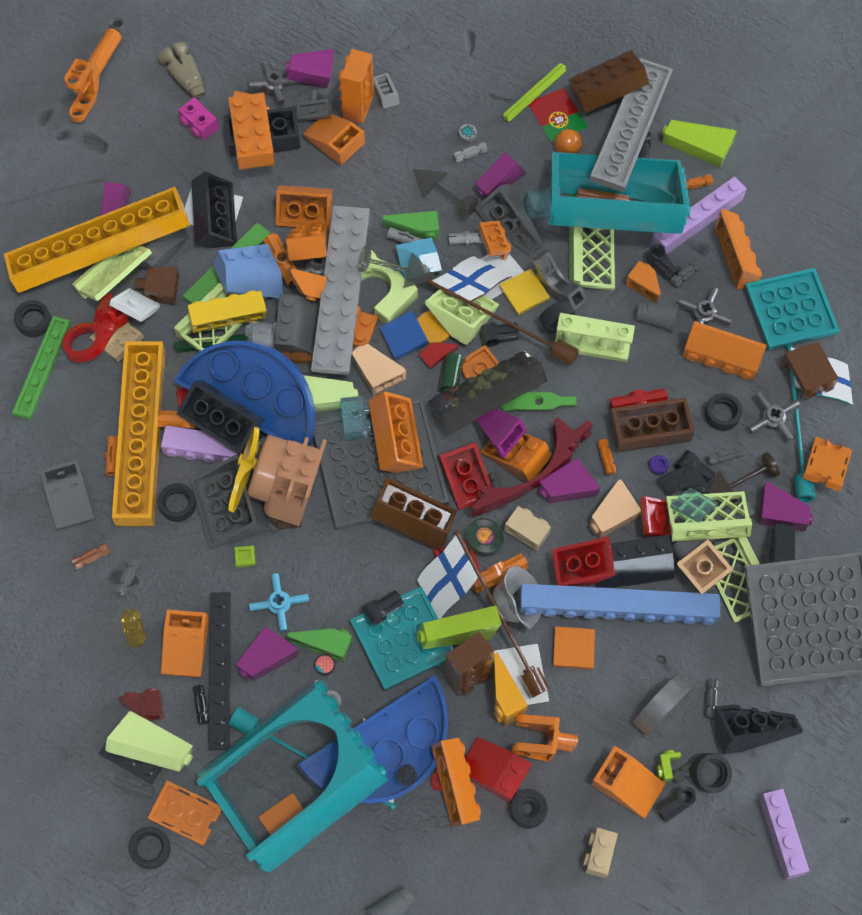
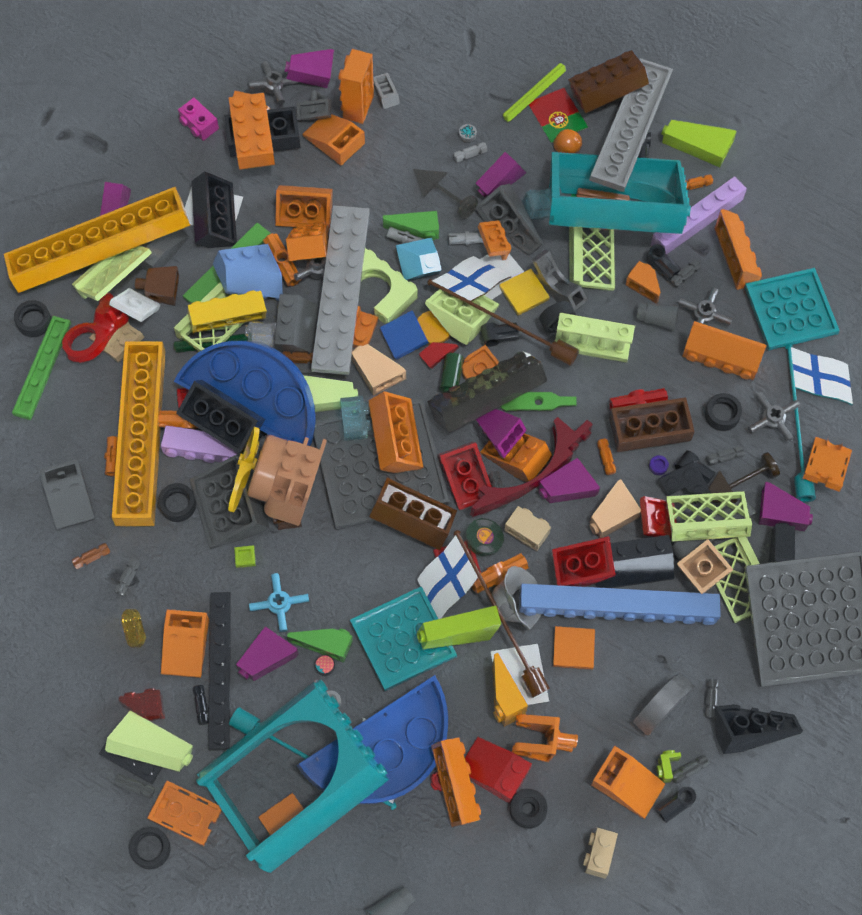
orange piece [64,17,126,123] -> none
dark tan piece [158,42,206,99] -> none
orange slope [287,268,327,301] -> none
clear smoke piece [357,246,437,288] -> none
black piece [362,590,404,626] -> none
clear smoke plate [397,764,417,785] -> none
reddish brown brick [444,631,494,696] -> none
clear light blue piece [670,488,718,522] -> none
black tyre [690,753,732,793] -> none
lavender brick [759,789,809,880] -> none
reddish brown panel [781,342,839,399] -> none

